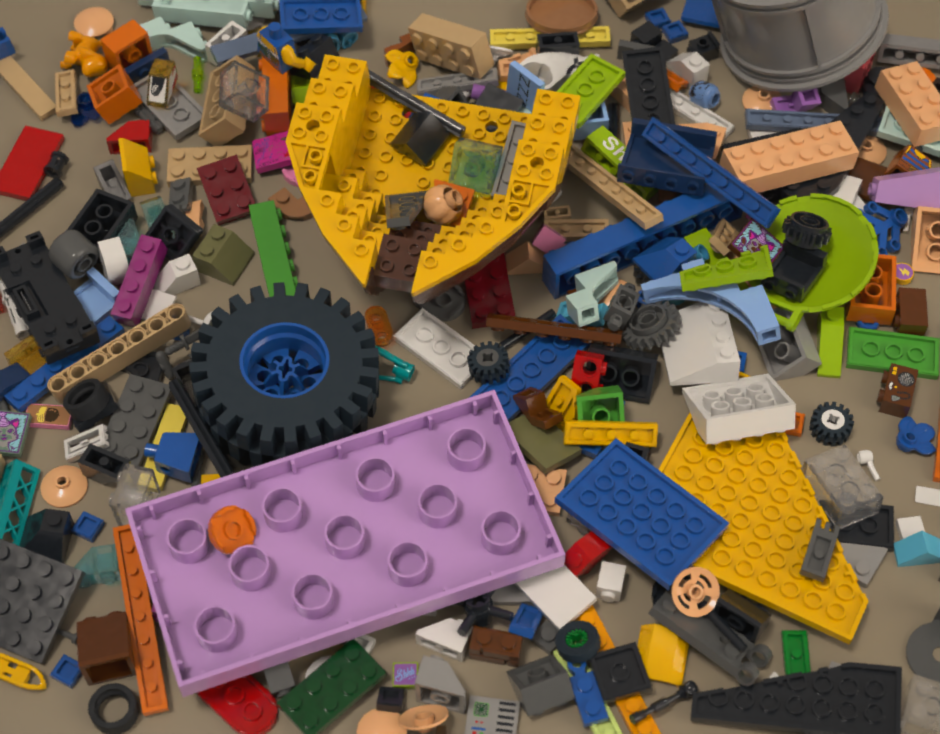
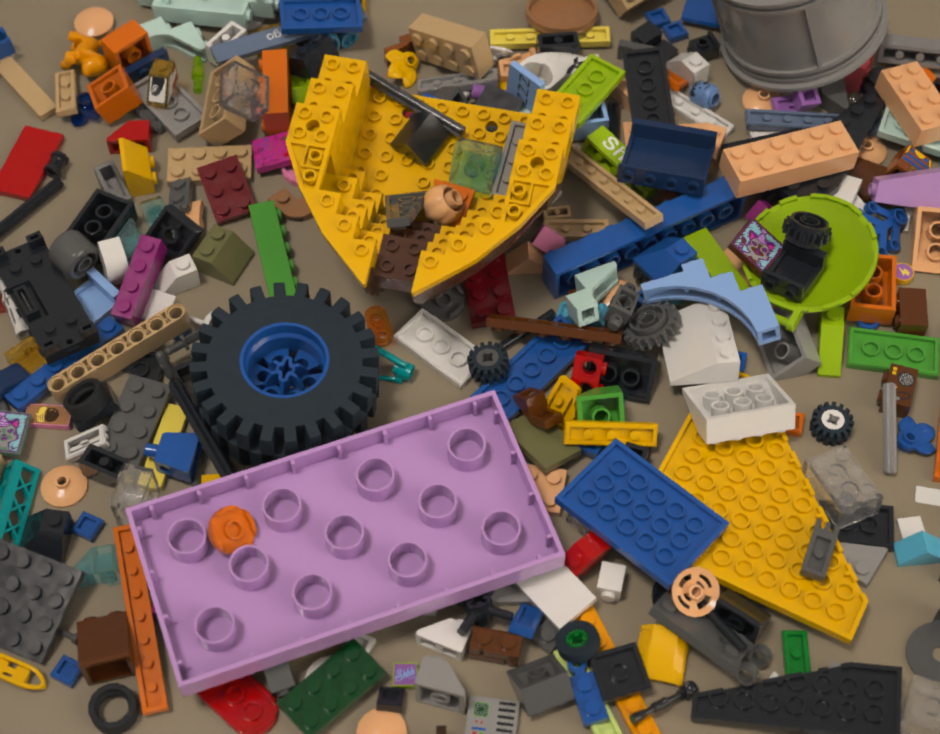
torso [257,22,316,74] -> none
light nougat dish [398,704,449,733] -> none
blue tile [641,117,781,228] -> none
lime wing [679,245,774,292] -> none
dark azure hinge [694,244,709,262] -> none
tan plate [709,218,739,256] -> none
white hand [856,450,880,481] -> none
none -> light grey axle [883,383,897,474]

